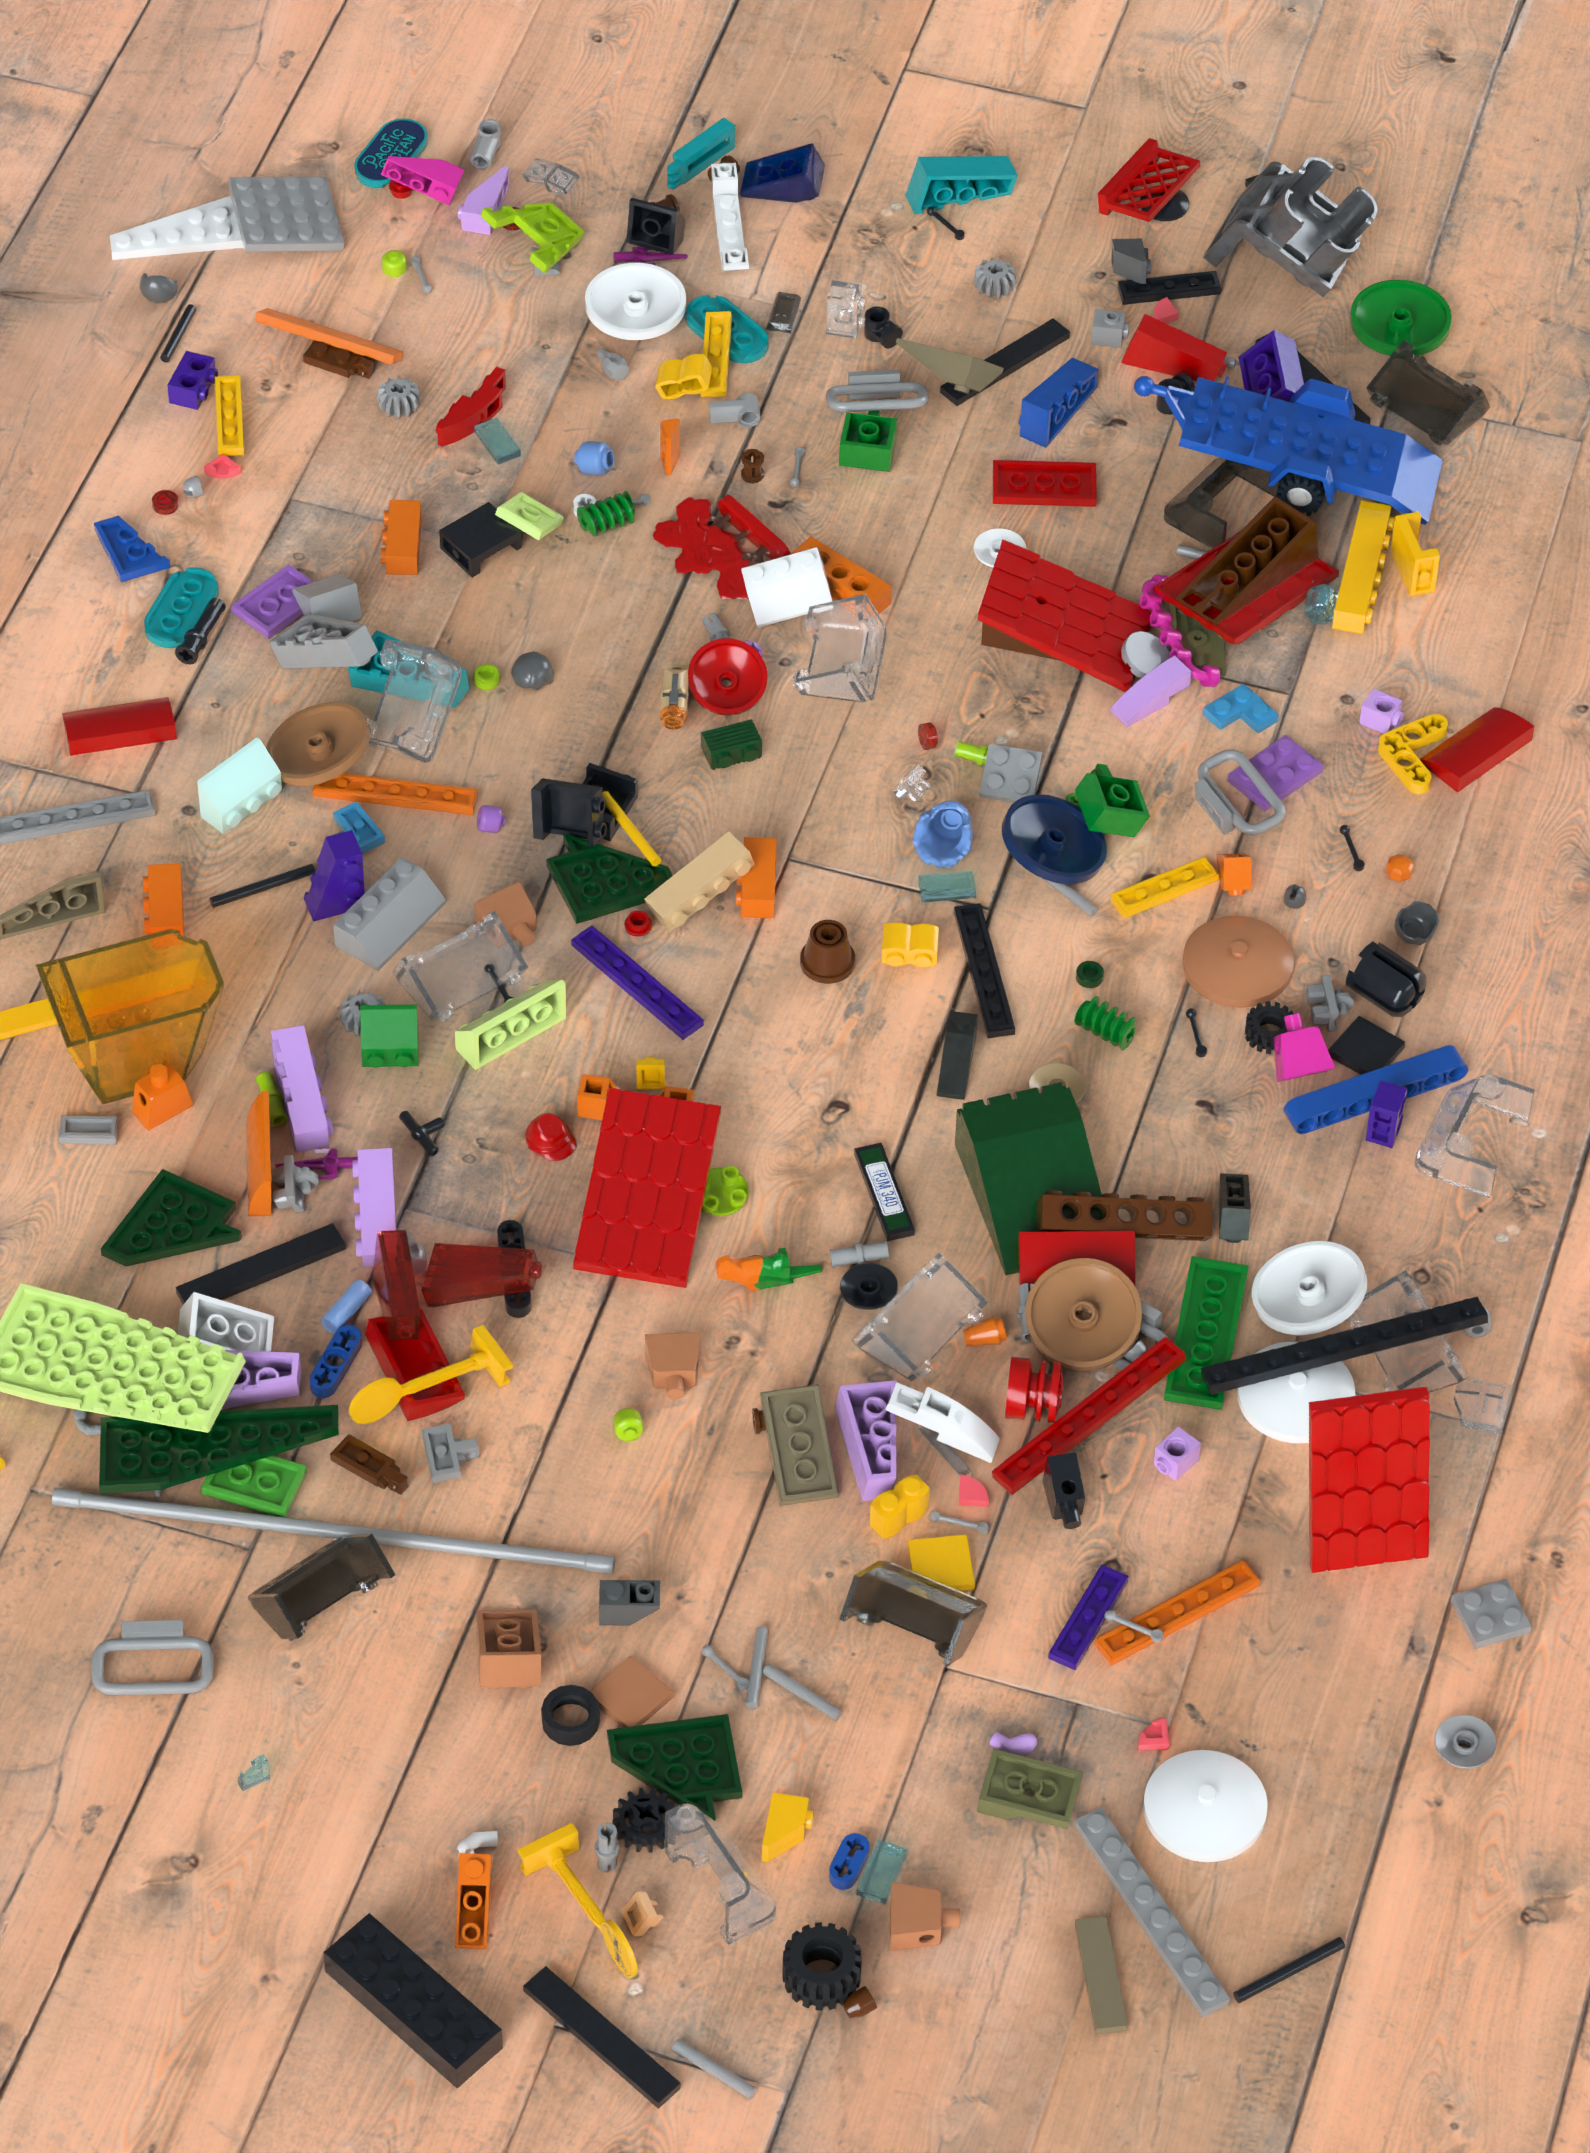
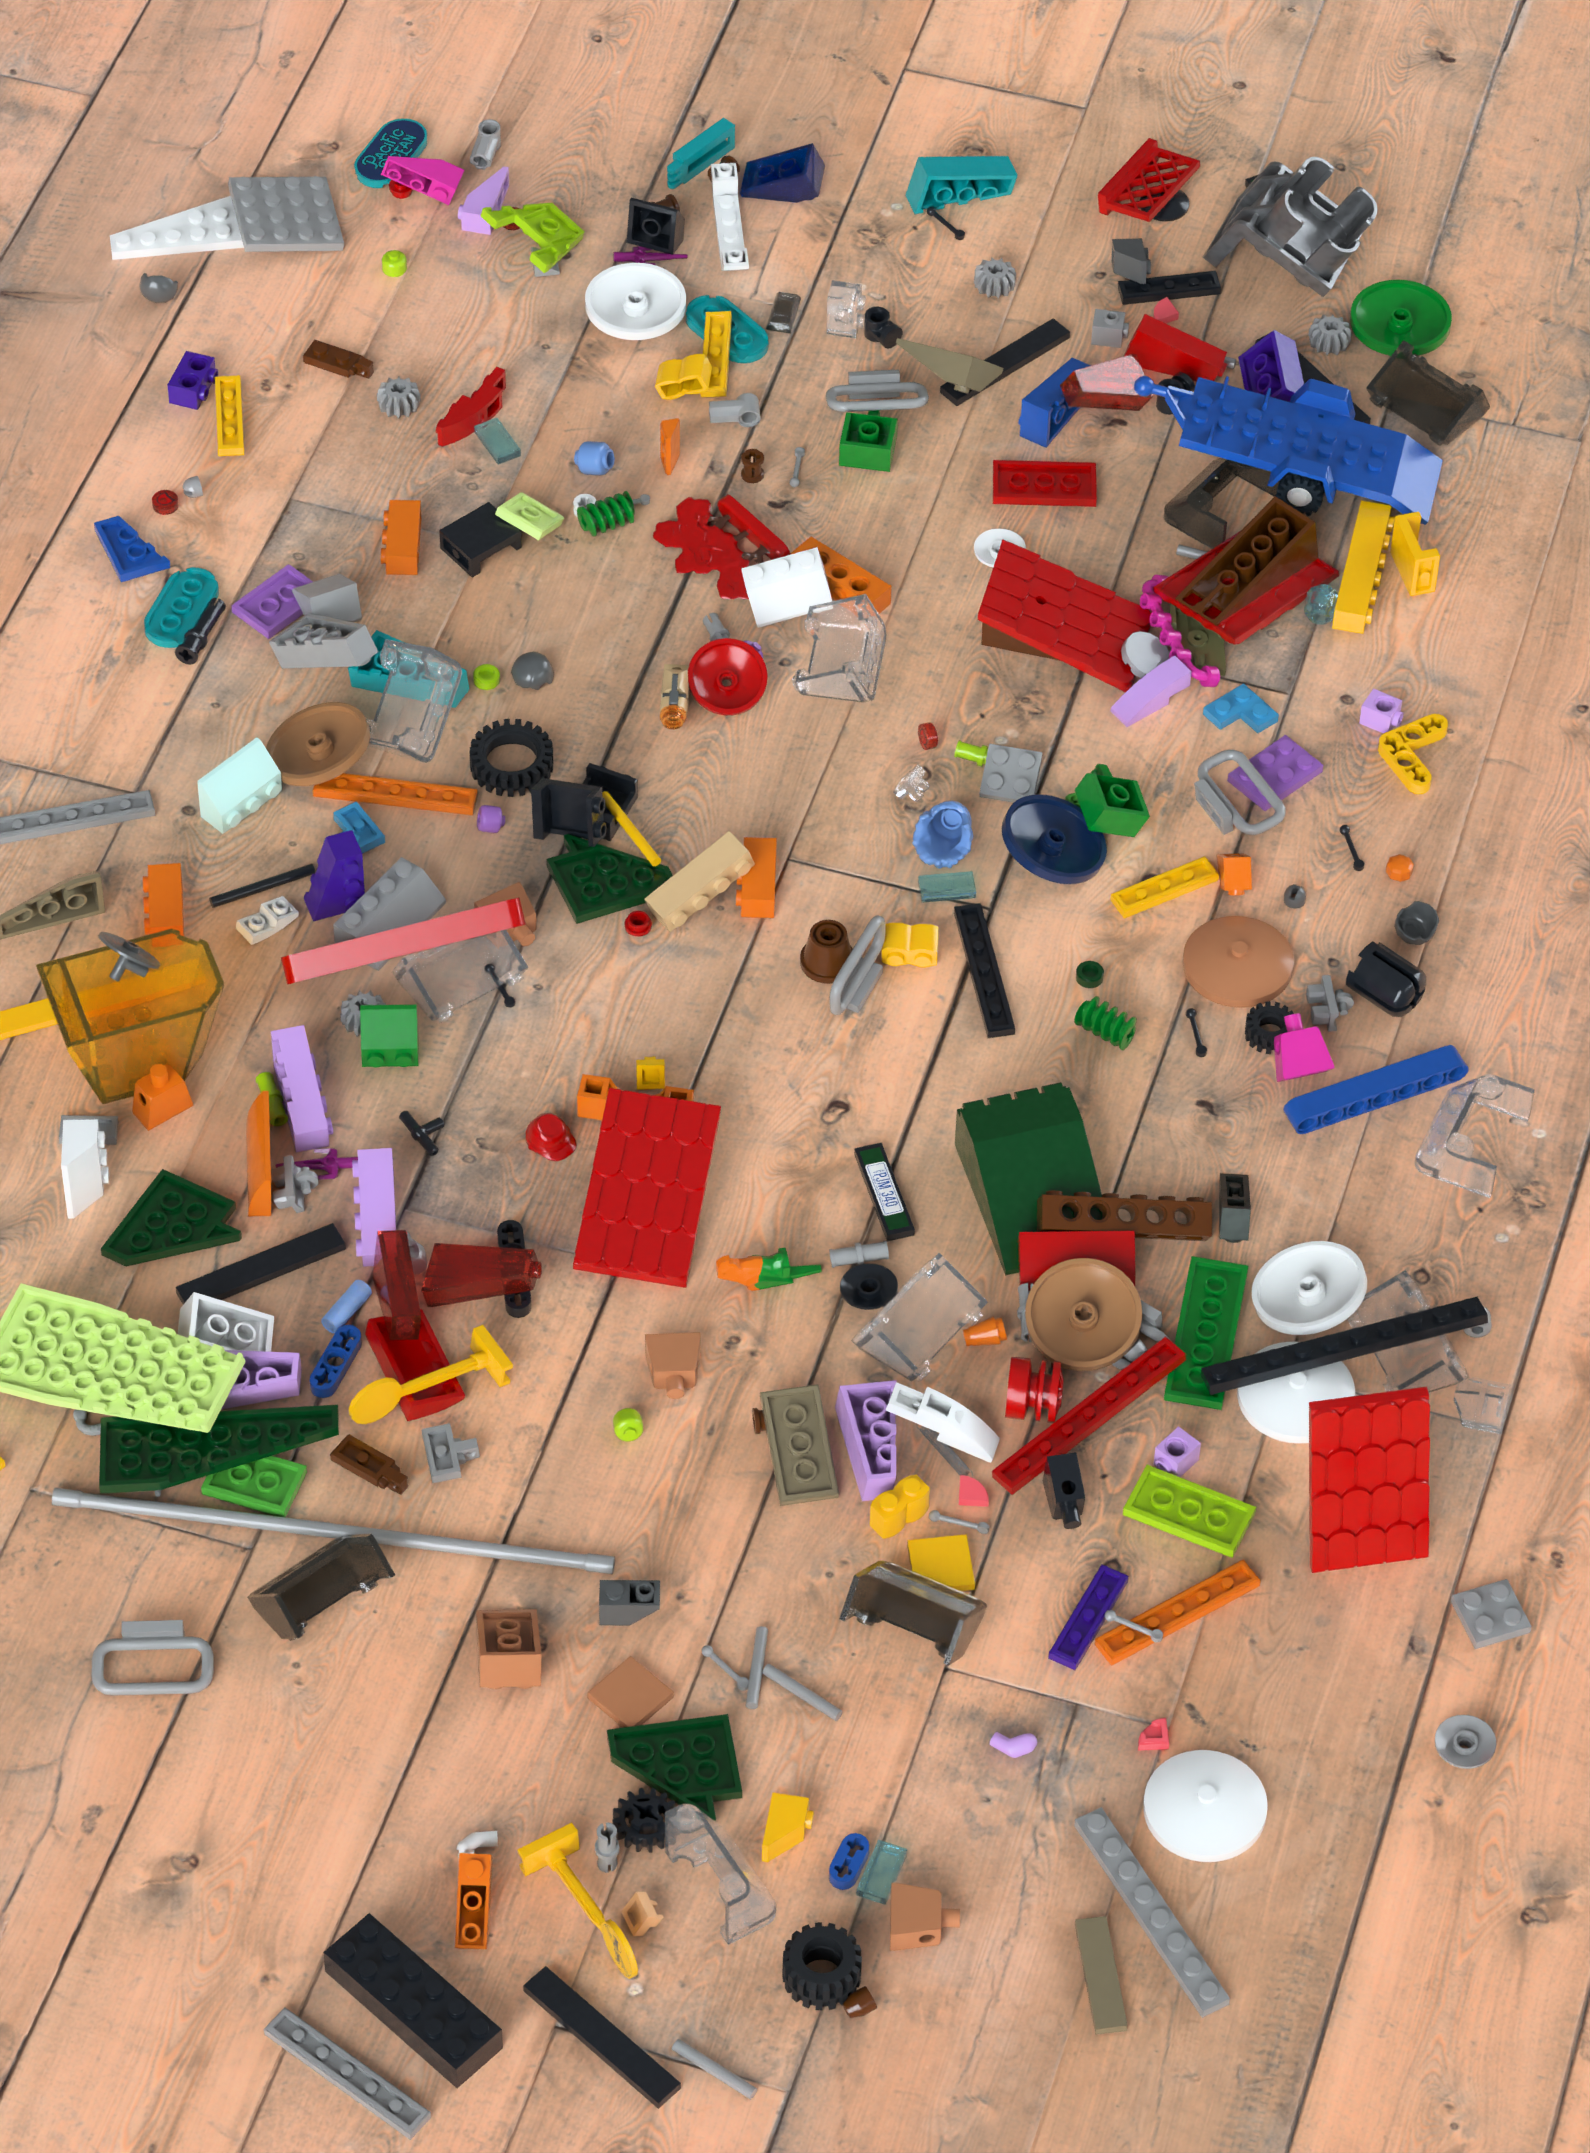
red slope [62,697,177,756] -> none
black bar [160,304,196,363] -> none
coral tile [204,454,241,478] -> none
clear light blue tile [238,1754,270,1791] -> none
orange tile [255,308,404,365] -> none
light grey hinge [411,256,432,294] -> none
yellowish green slope [455,979,566,1070] -> none
clear slope [522,158,580,194] -> none
black tyre [541,1685,600,1746] -> none
dark purple tile [571,925,704,1040] -> none
light grey piece [597,348,629,380] -> none
dark green brick [701,719,762,770] -> none
lime dish [702,1166,749,1216] -> none
pearl dark grey slope [937,1011,978,1100] -> none
olive piece [977,1748,1083,1829] -> none
tan dish [1029,1063,1085,1104] -> none
light grey bar [1042,878,1098,917] -> none
black bar [1233,1937,1345,2003] -> none
black tile [1328,1016,1405,1075] -> none
dark purple brick [1365,1080,1408,1148] -> none
red slope [1420,707,1534,793] -> none
none -> white slope [61,1119,109,1219]
none -> dark grey shield [98,932,160,981]
none -> white slope [235,896,299,945]
none -> light grey tile [264,2007,431,2140]
none -> beam [281,898,526,985]
none -> black tyre [470,719,554,797]
none -> light grey bar [829,915,886,1015]
none -> slope [1060,354,1153,411]
none -> lime plate [1123,1465,1256,1558]
none -> light grey gear [1308,314,1352,356]

